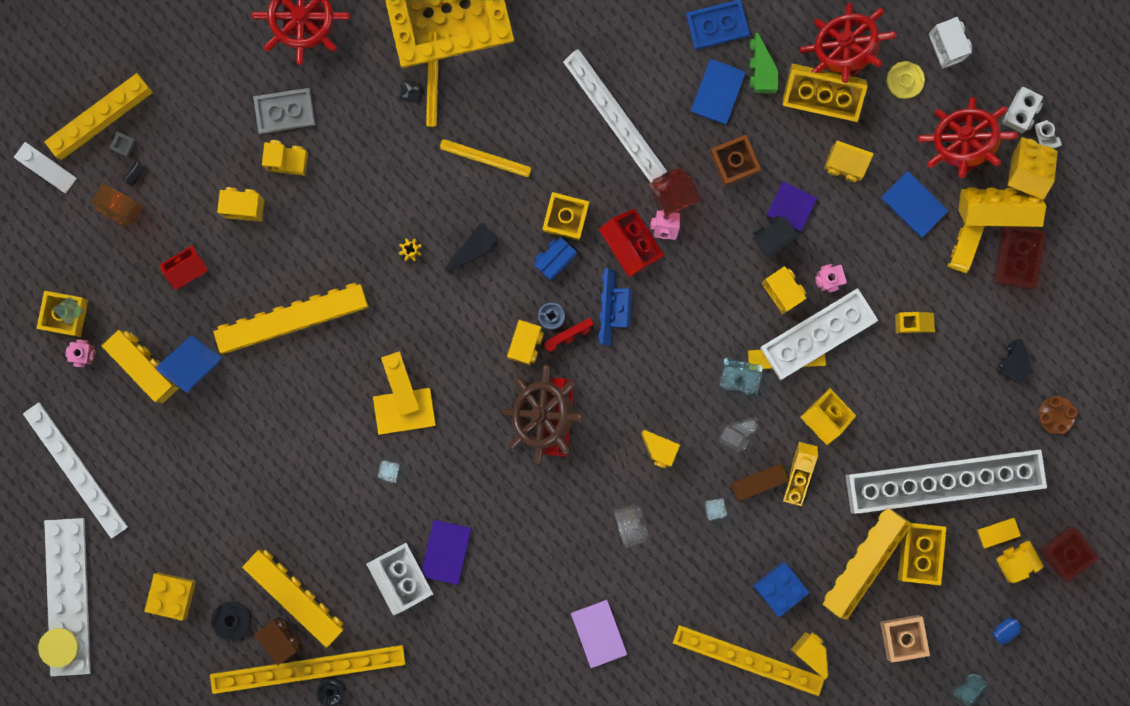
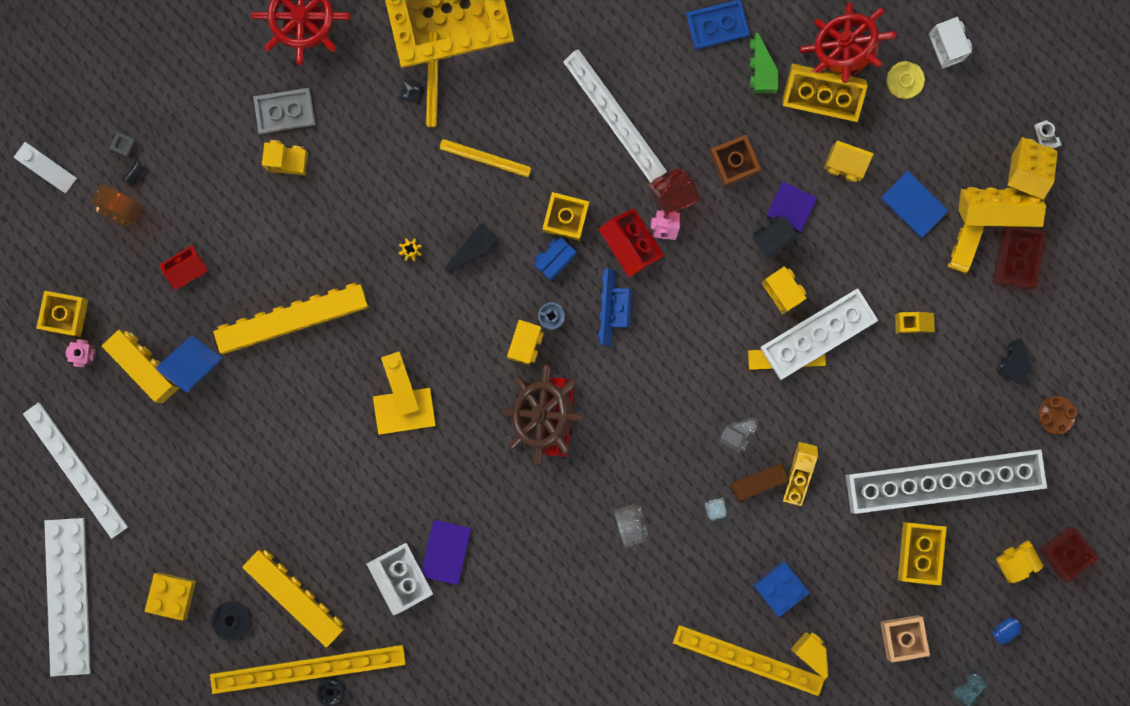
light yellow tile [38,628,79,668] -> none
yellow brick [44,73,153,160] -> none
clear light blue slope [53,297,84,324] -> none
yellow brick [217,187,265,222] -> none
reddish brown brick [254,617,302,666] -> none
clear light blue slope [377,459,401,483] -> none
red plate [545,318,594,352] -> none
lavender tile [571,600,627,668] -> none
yellow slope [641,430,680,468] -> none
blue tile [691,59,746,125] -> none
clear light blue brick [719,358,762,394] -> none
yellow slope [801,388,856,445] -> none
bright pink brick [815,264,847,293] -> none
yellow brick [823,508,912,620] -> none
red piece [918,97,1018,178] -> none
yellow tile [977,518,1021,548] -> none
white brick [1002,87,1043,133] -> none

